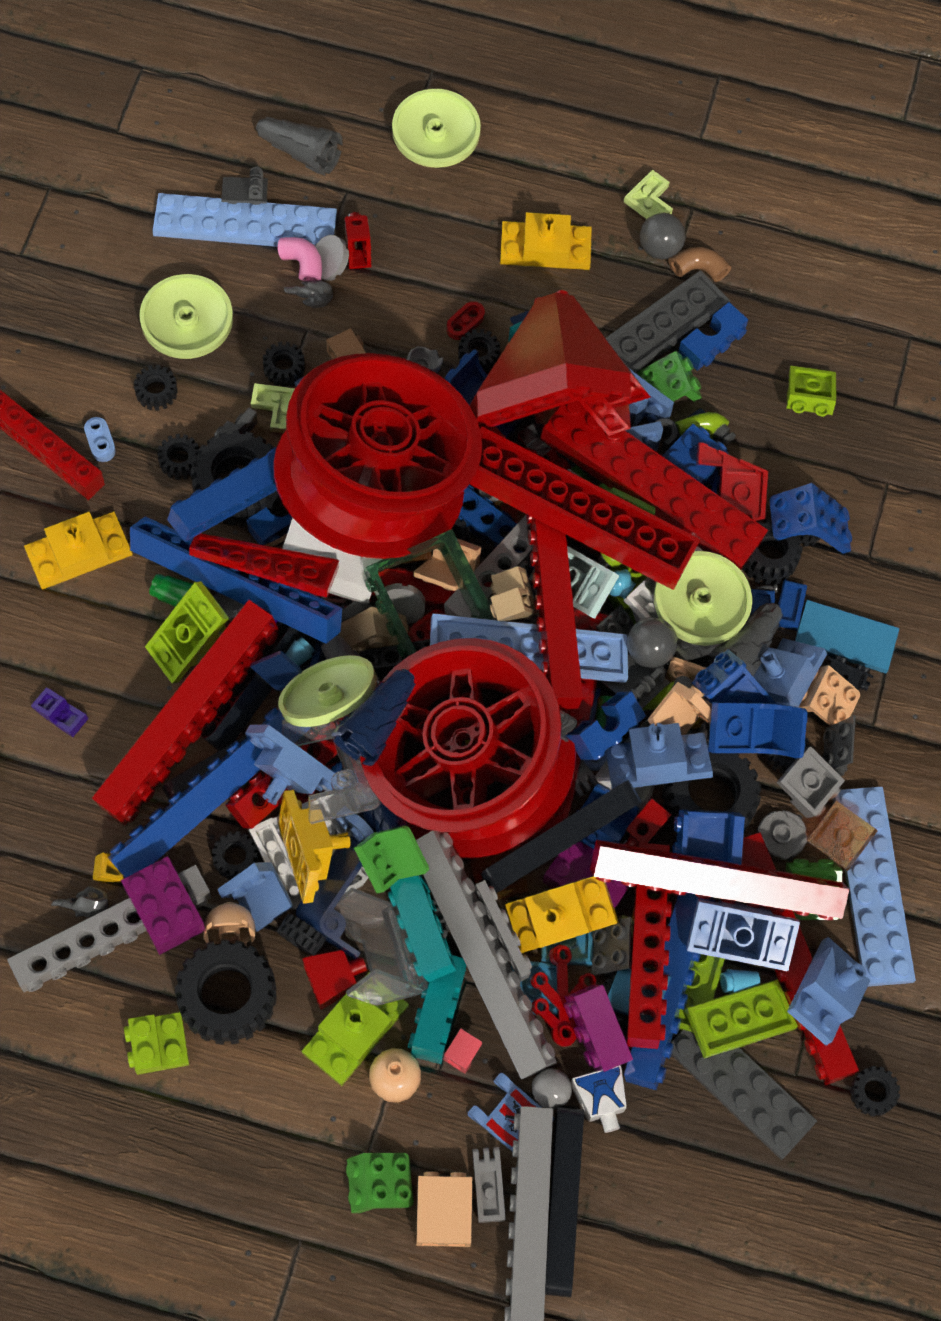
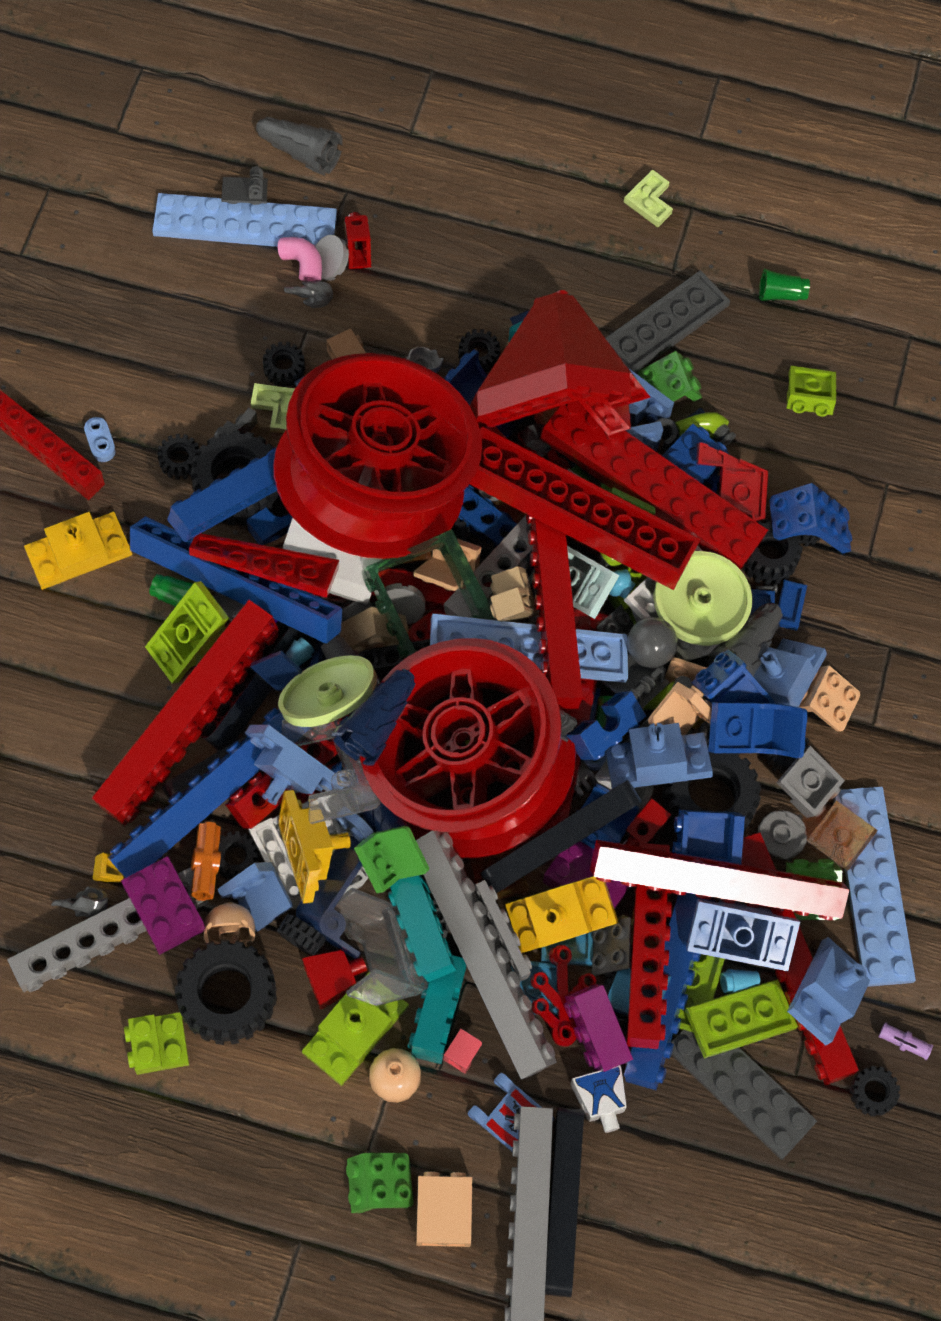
dark purple slope [31,687,89,737] -> none
black tyre [134,365,178,411] -> none
yellowish green dish [140,274,233,359] -> none
yellowish green dish [392,89,481,168] -> none
red plate [446,301,485,340] -> none
light grey hinge [472,1147,505,1223] -> none
yellow brick [500,212,592,270] -> none
light grey hair [532,1068,572,1109] -> none
dark grey piece [639,212,686,260] -> none
medium nougat cylinder [668,247,731,282] -> none
blue arch [678,302,748,371] -> none
dark azure tile [795,600,900,673] -> none
dark grey hinge [822,715,856,776] -> none
black hinge [824,654,874,692] -> none
none -> orange piece [191,822,221,901]
none -> green plant [759,269,810,301]
none -> lavender pin [878,1022,933,1060]

